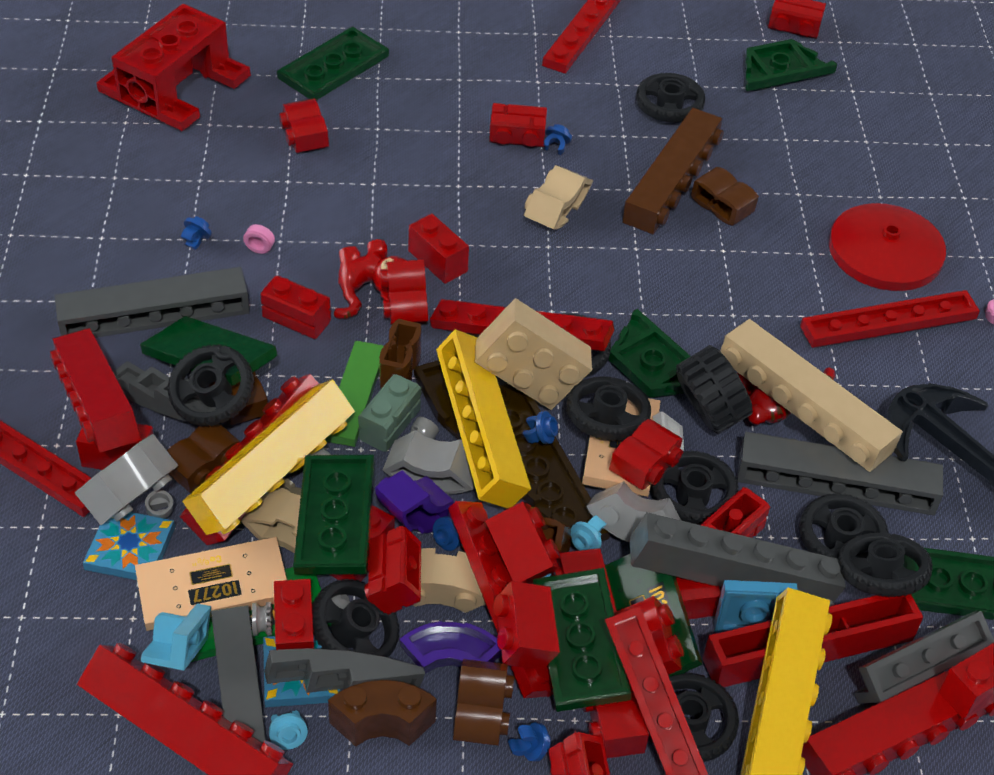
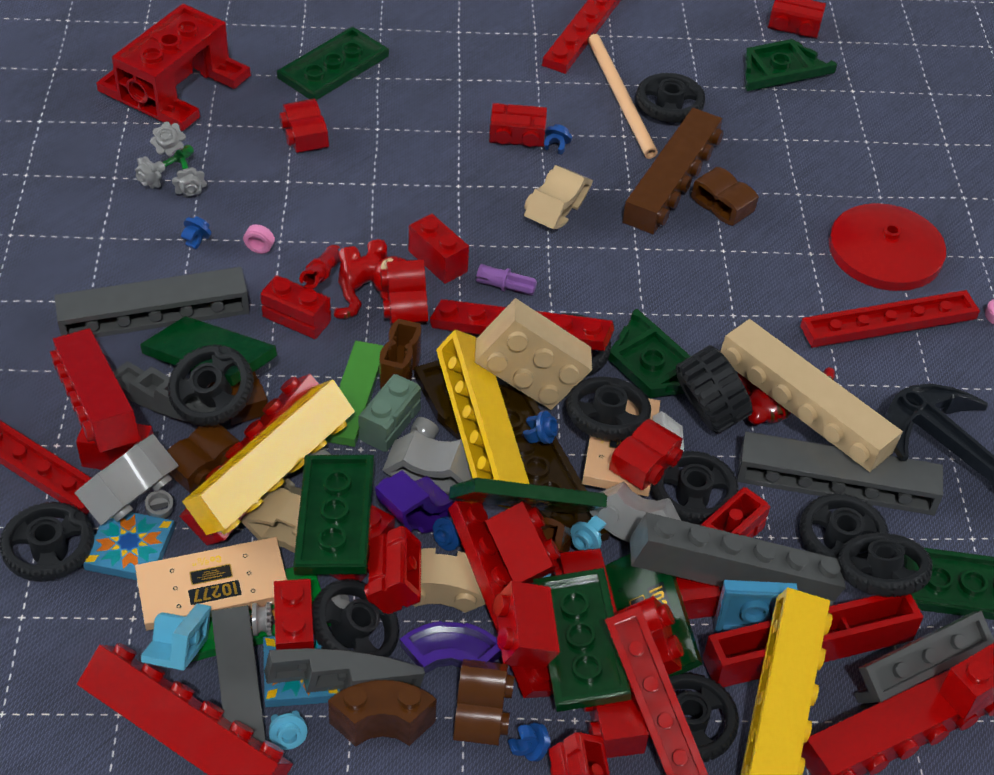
none -> black wheel [0,502,94,582]
none -> light grey plant [135,122,207,198]
none -> red pin [299,245,340,289]
none -> dark green tile [449,478,607,514]
none -> medium lavender axle [476,264,537,295]
none -> light nougat piece [588,34,658,159]

